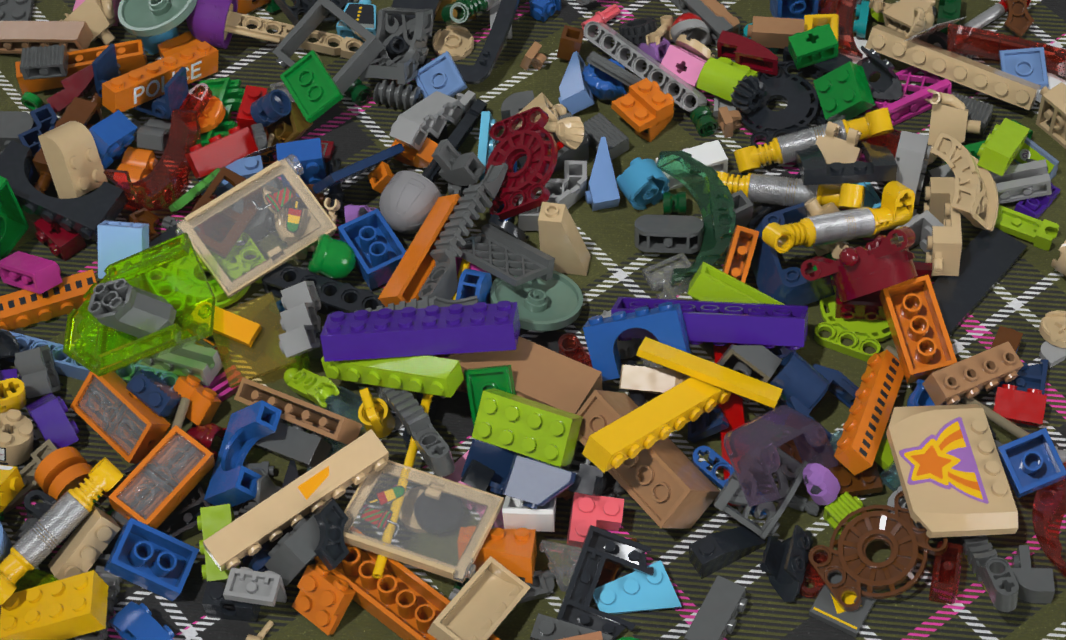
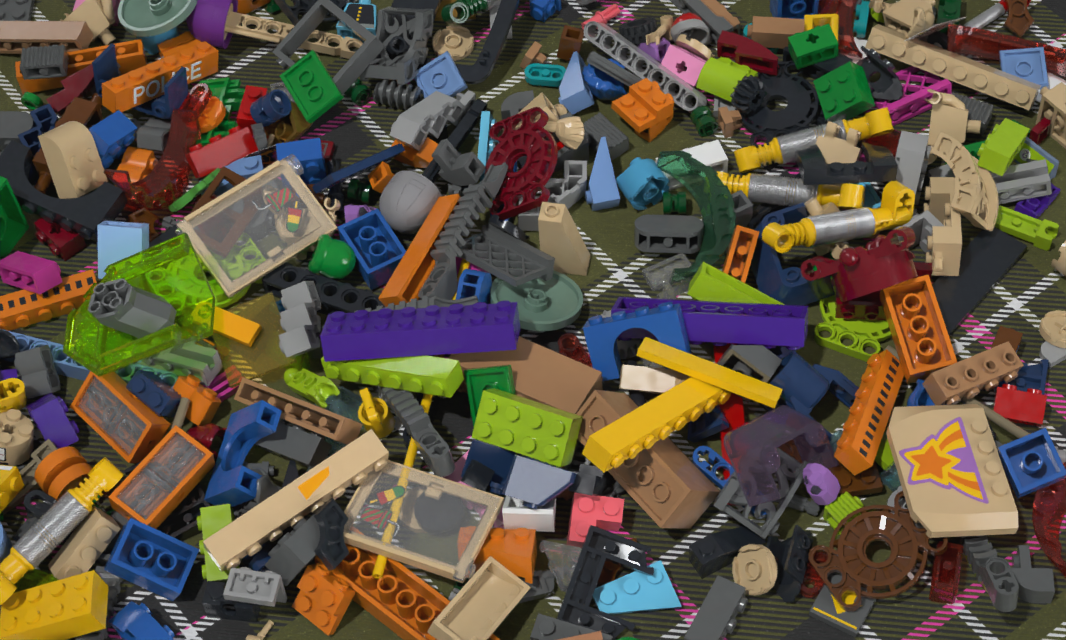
none -> dark green wheel [347,178,375,204]
none -> teal plate [524,63,566,87]
none -> tan tile [732,544,777,596]
none -> dark red tile [1029,117,1051,145]

